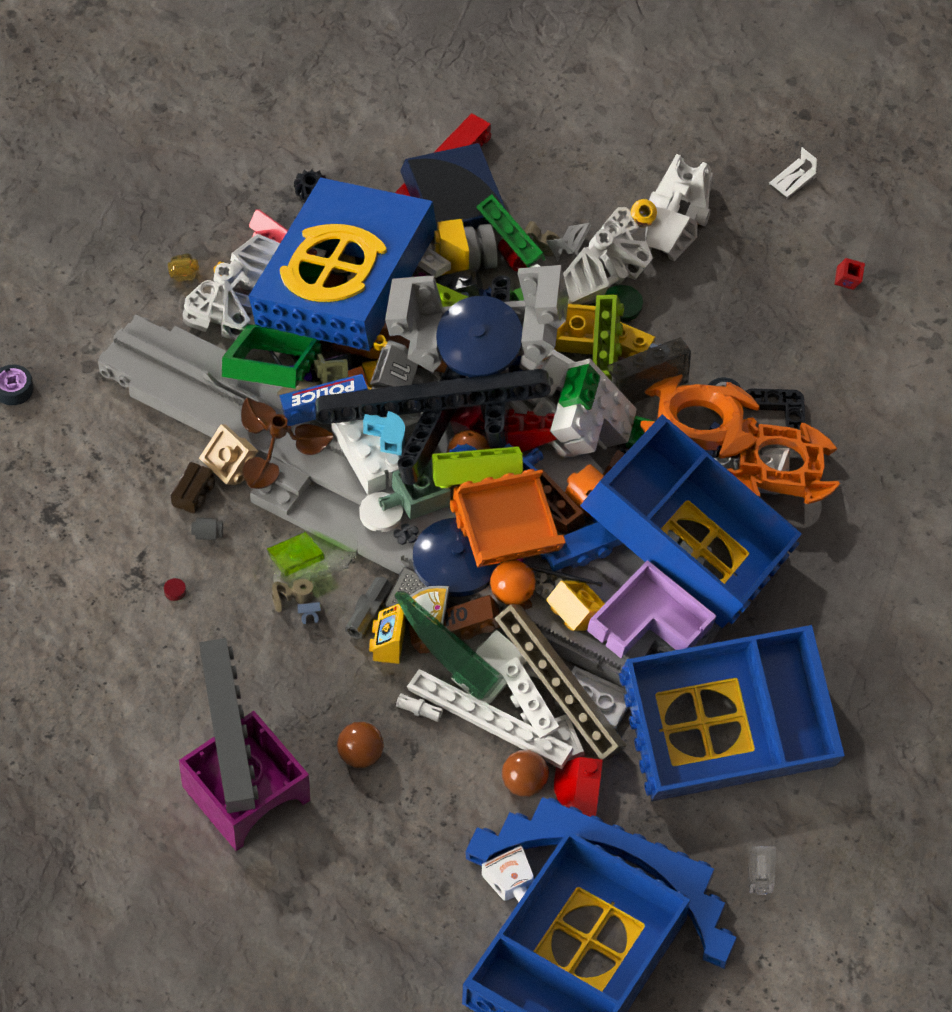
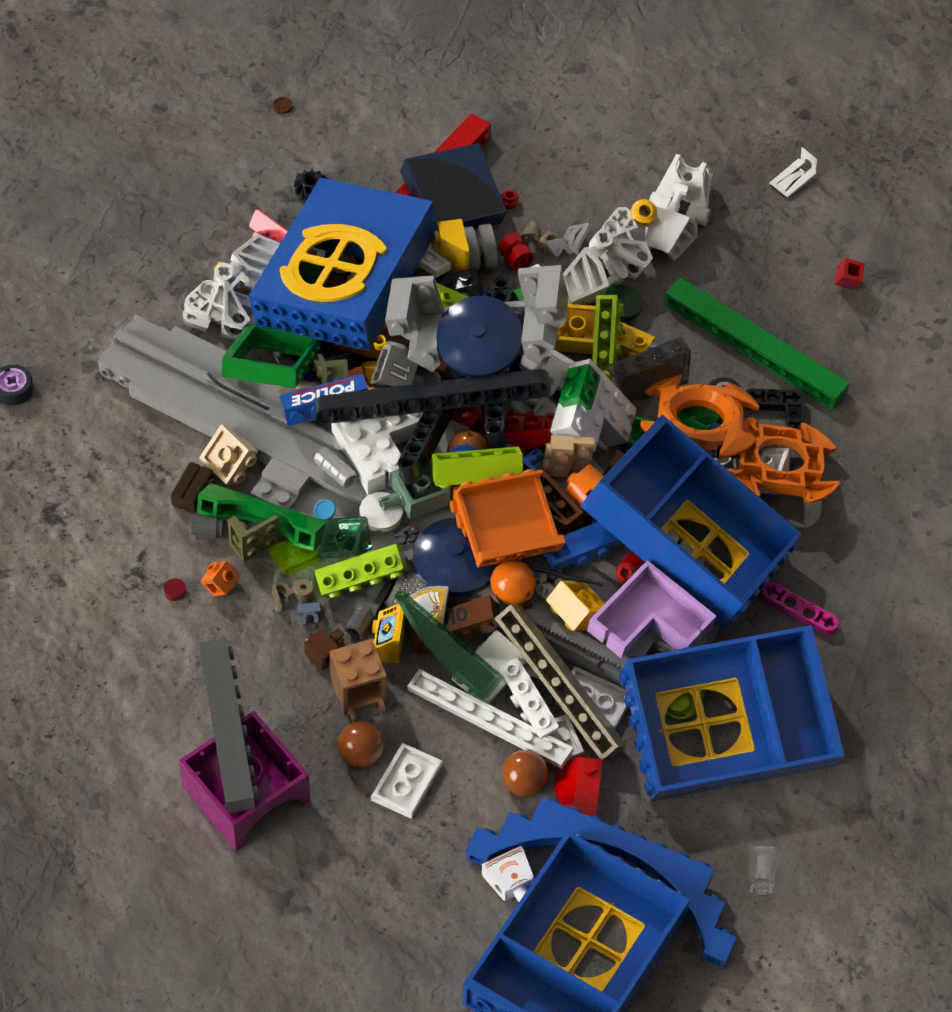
clear yellow head [168,253,199,282] -> none
reddish brown plant [241,397,333,489] -> none
medium azure brick [363,411,405,455] -> none
white pin [396,693,443,722] -> none
green panel [476,194,546,268] -> none
none -> green arch [197,483,327,551]
none -> orange brick [200,561,240,596]
none -> olive bracket [228,515,280,562]
none -> reddish brown piece [273,97,292,114]
none -> reddish brown brick [304,628,345,671]
none -> dark azure piece [313,499,336,521]
none -> light grey axle [314,447,358,488]
none -> lime brick [314,544,409,599]
none -> clear green slope [318,517,372,558]
none -> medium nougat container [329,639,387,722]
none -> white tile [371,743,443,819]
none -> red plate [501,190,519,209]
none -> tan plate [542,435,595,477]
none -> red arm [616,552,645,584]
none -> green brick [664,278,850,411]
none -> lime piece [666,690,706,720]
none -> green bracket [677,406,720,430]
none -> dark pink beam [761,582,839,636]

